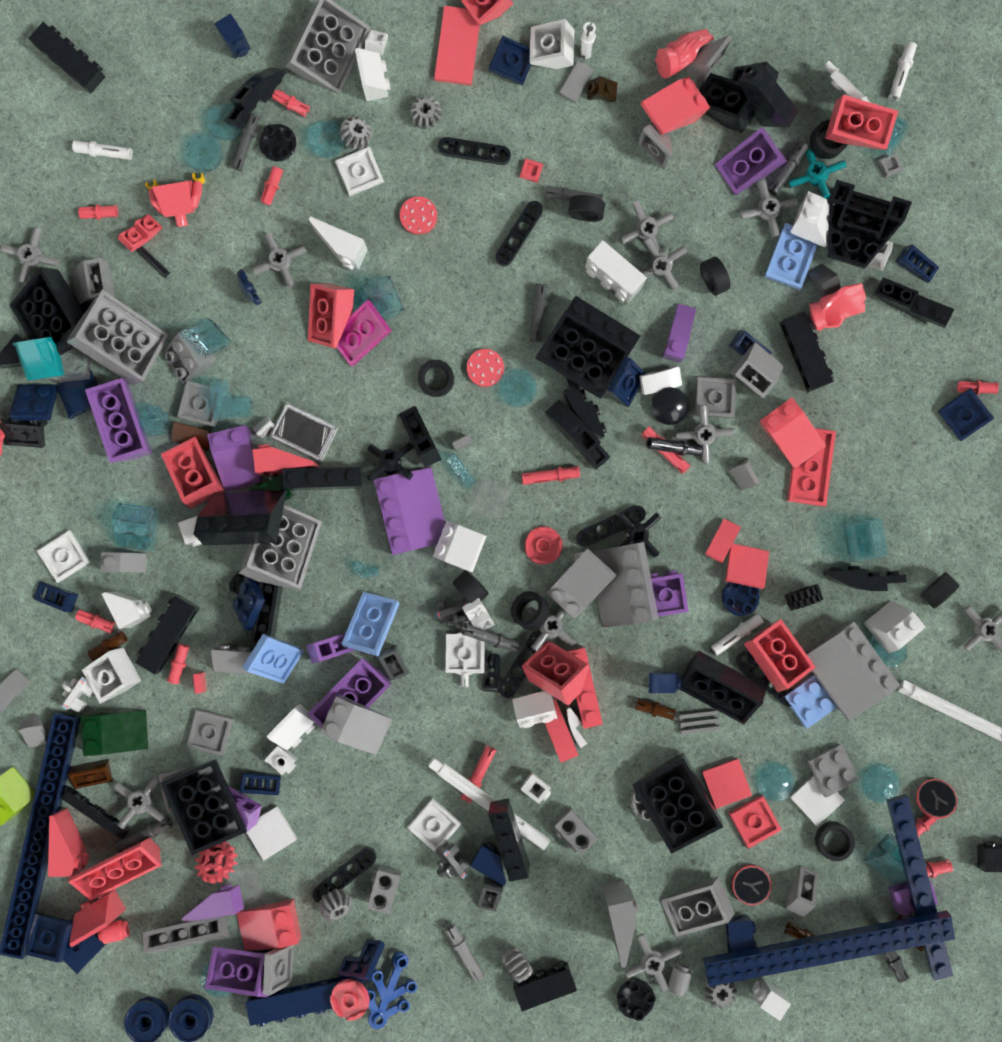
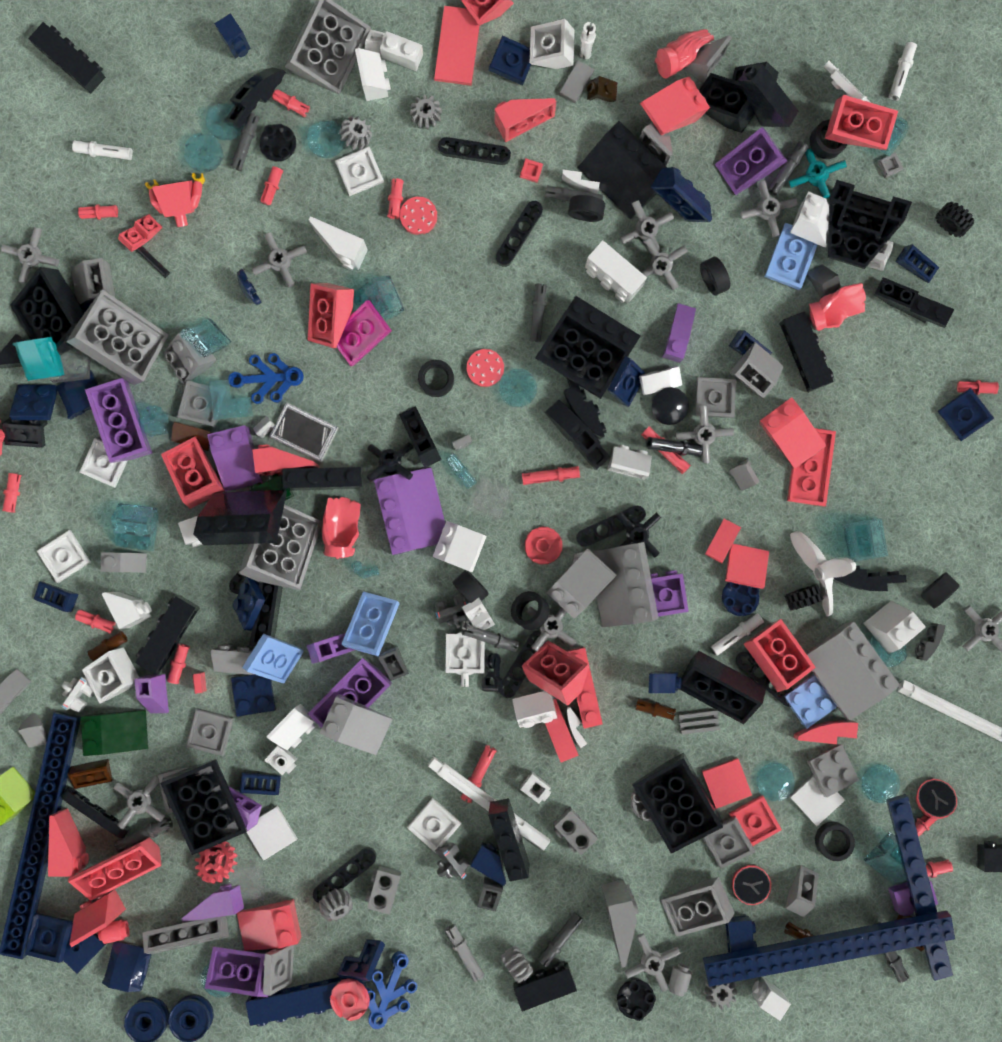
none -> coral pin [2,473,22,513]
none -> white tile [79,438,128,488]
none -> dark blue slope [102,941,152,992]
none -> medium lavender slope [134,674,169,713]
none -> blue plant [228,353,304,404]
none -> dark blue plate [231,674,276,717]
none -> coral hair [322,497,361,559]
none -> white brick [380,32,423,71]
none -> coral pin [387,178,404,219]
none -> coral slope [495,98,556,143]
none -> dark grey pin [537,912,584,967]
none -> white slope [562,170,600,194]
none -> black slope [577,121,667,220]
none -> white slope [607,445,652,480]
none -> dark blue slope [651,167,712,222]
none -> light grey tile [703,816,755,869]
none -> white piece [790,531,856,616]
none -> coral slope [794,720,858,744]
none -> dark grey slope [915,623,946,661]
none -> black tyre [935,202,974,238]

